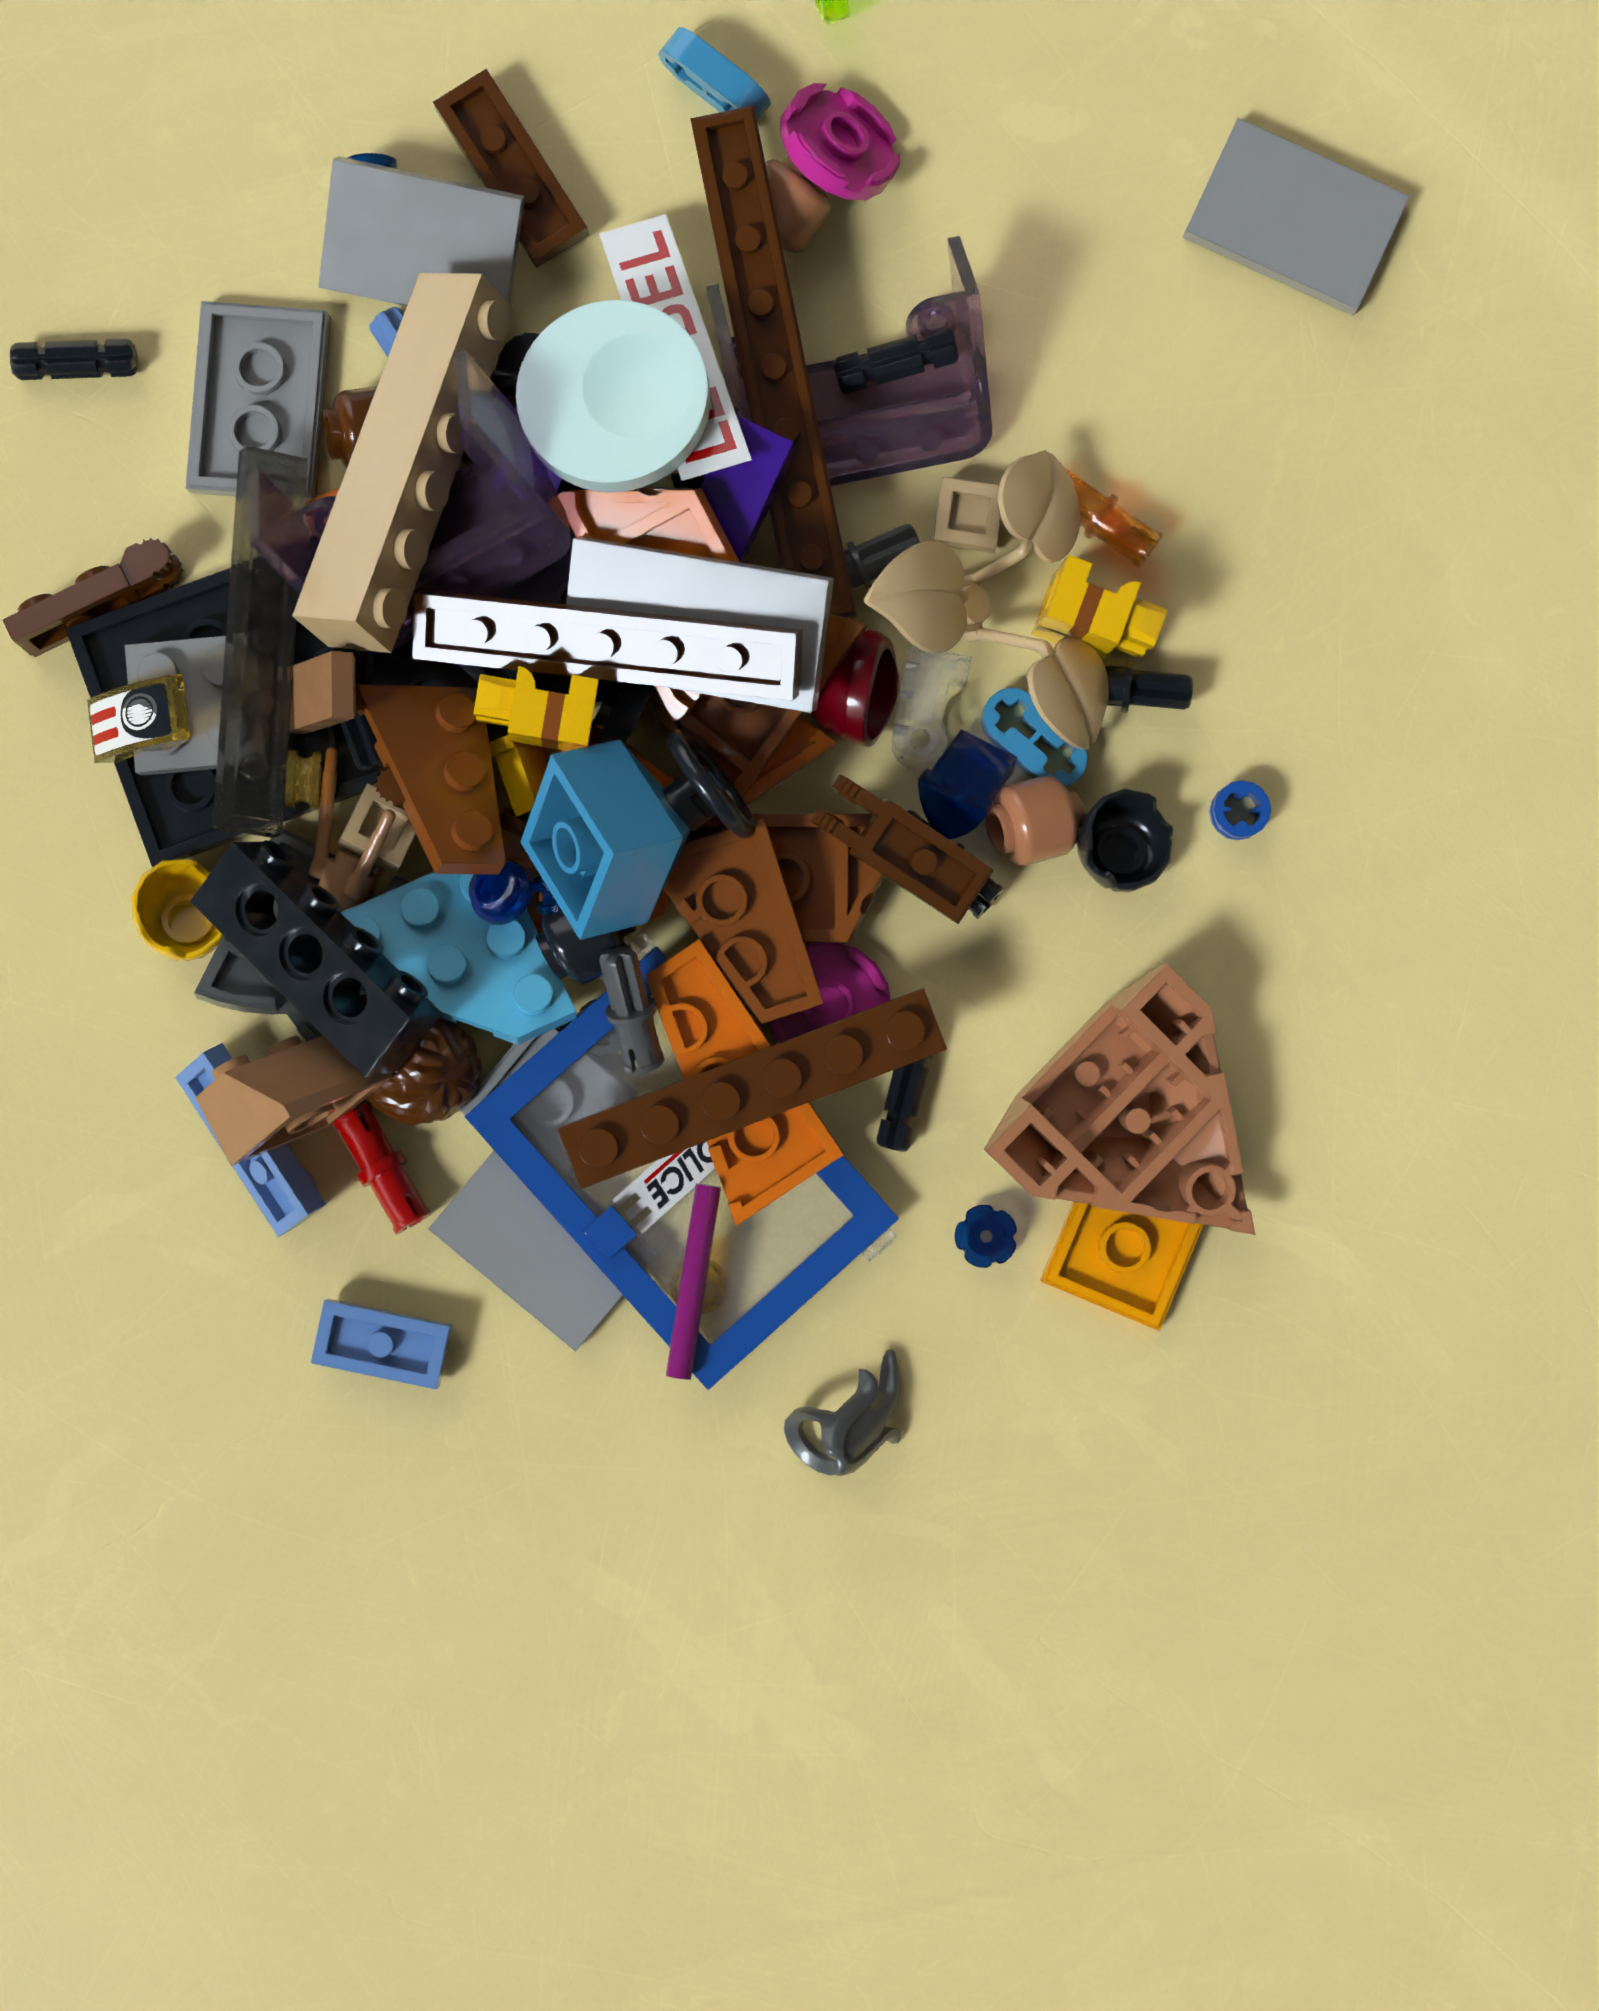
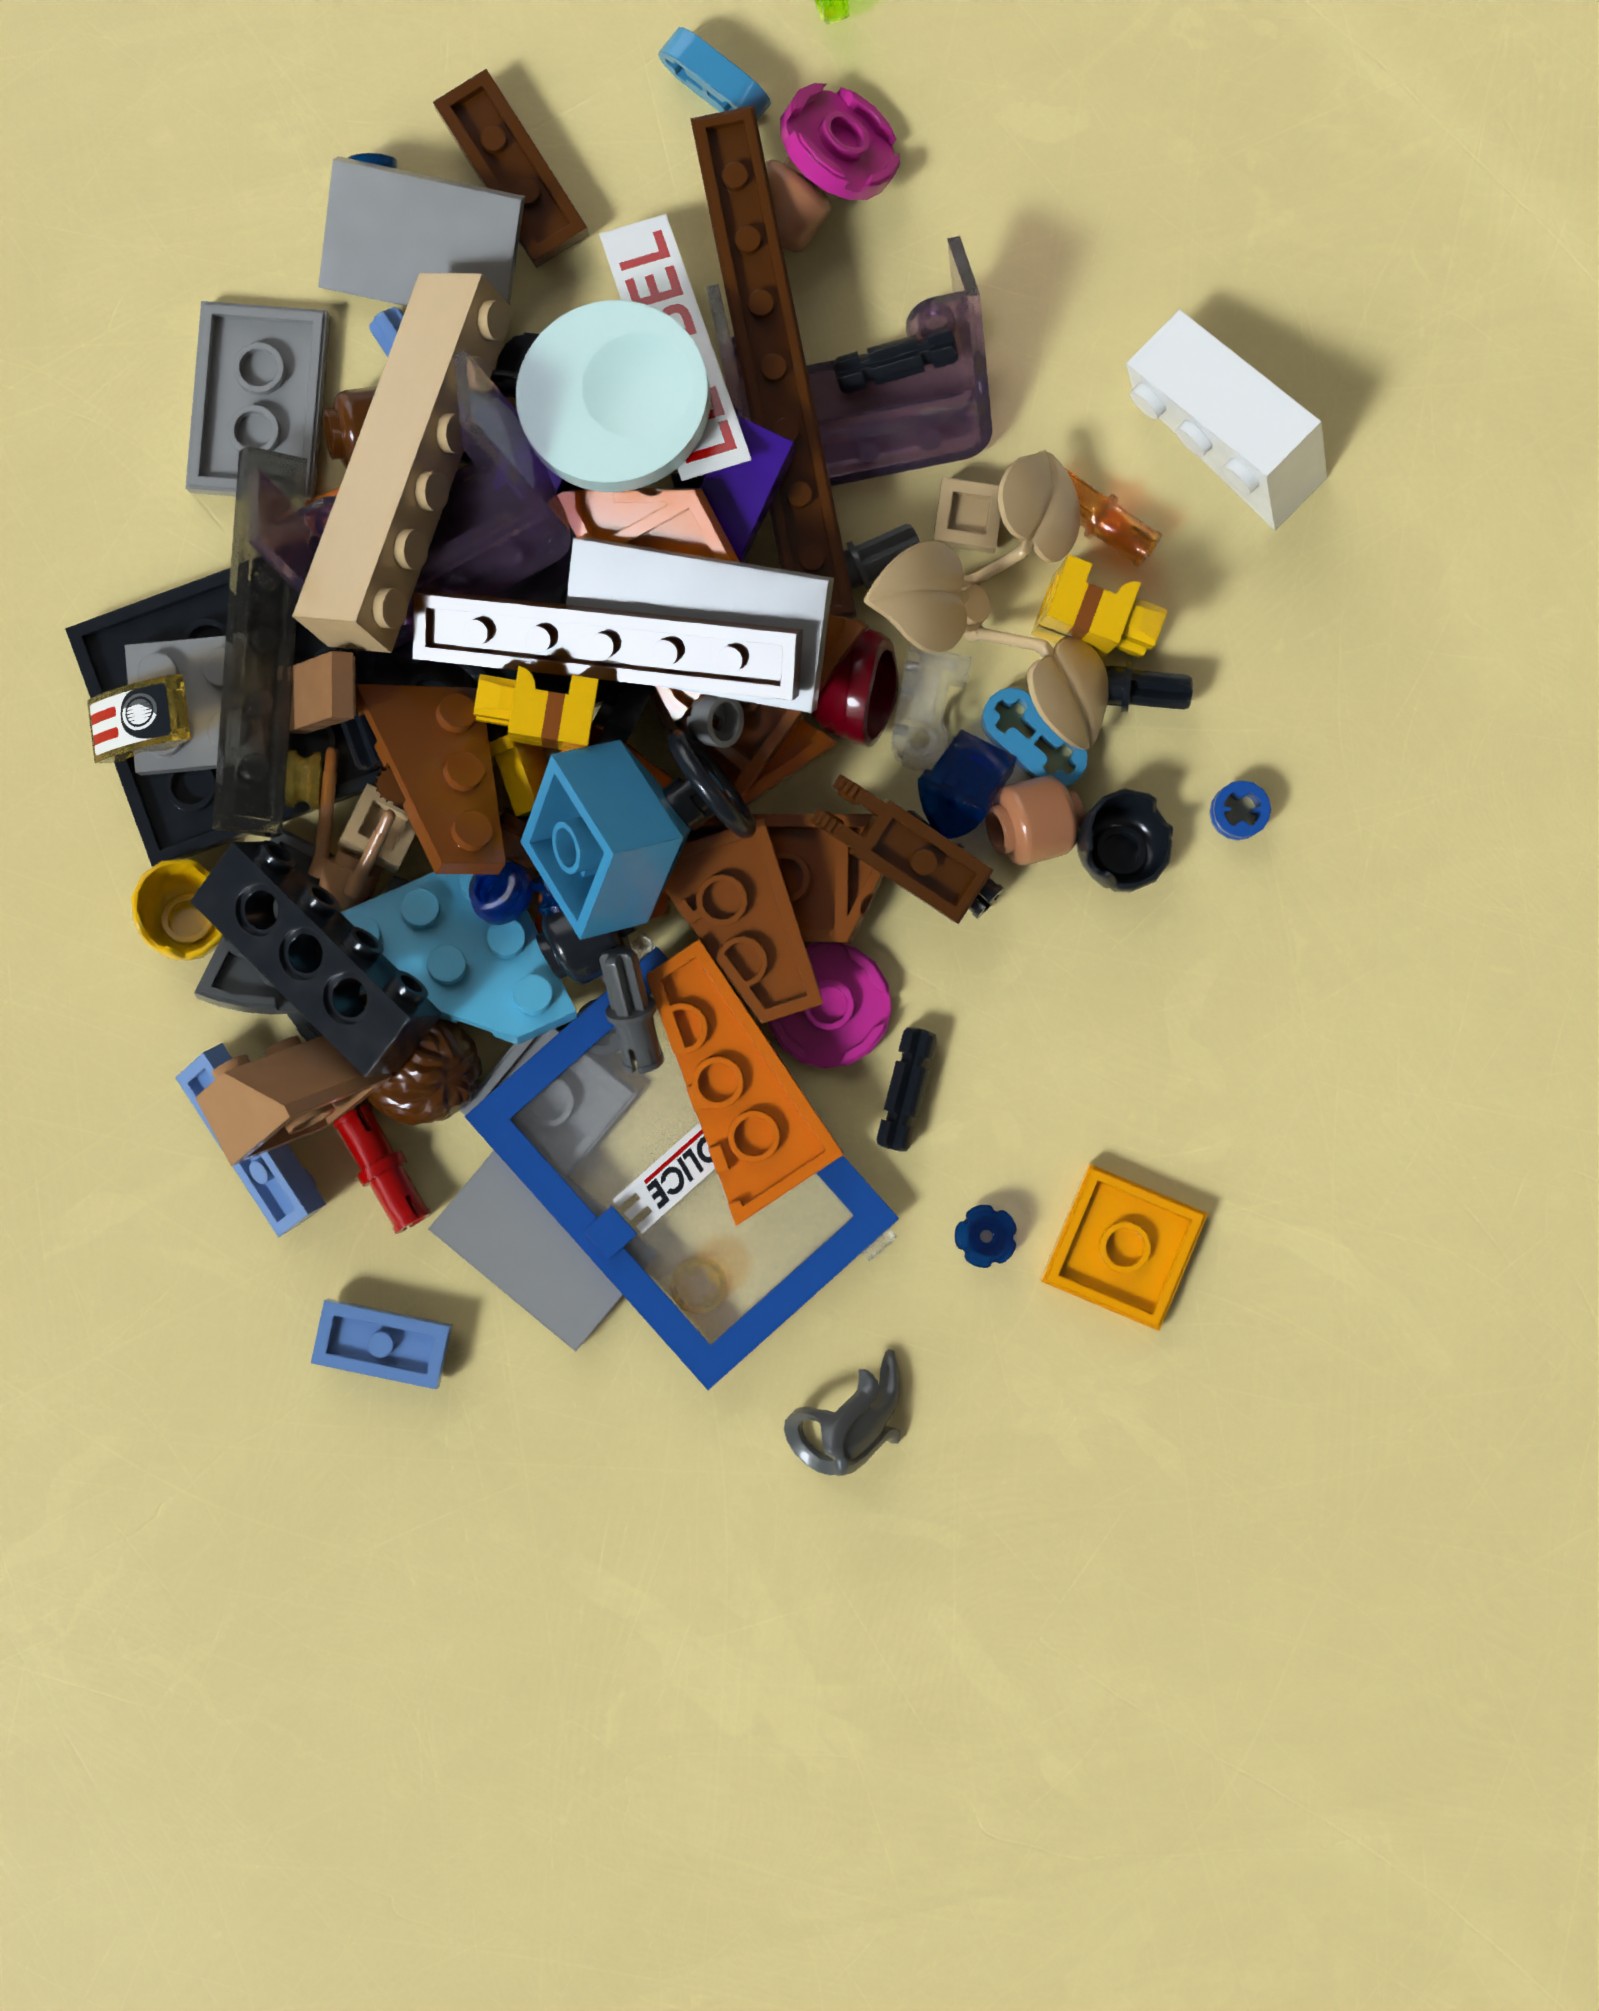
reddish brown hinge [3,538,184,657] -> none
black axle [10,338,138,380] -> none
reddish brown plate [557,987,947,1189] -> none
magenta bar [666,1183,721,1380] -> none
nougat wedge [984,963,1256,1235] -> none
light grey tile [1182,118,1410,316] -> none
none -> light grey hinge [687,695,744,748]
none -> white wedge [1126,309,1327,531]

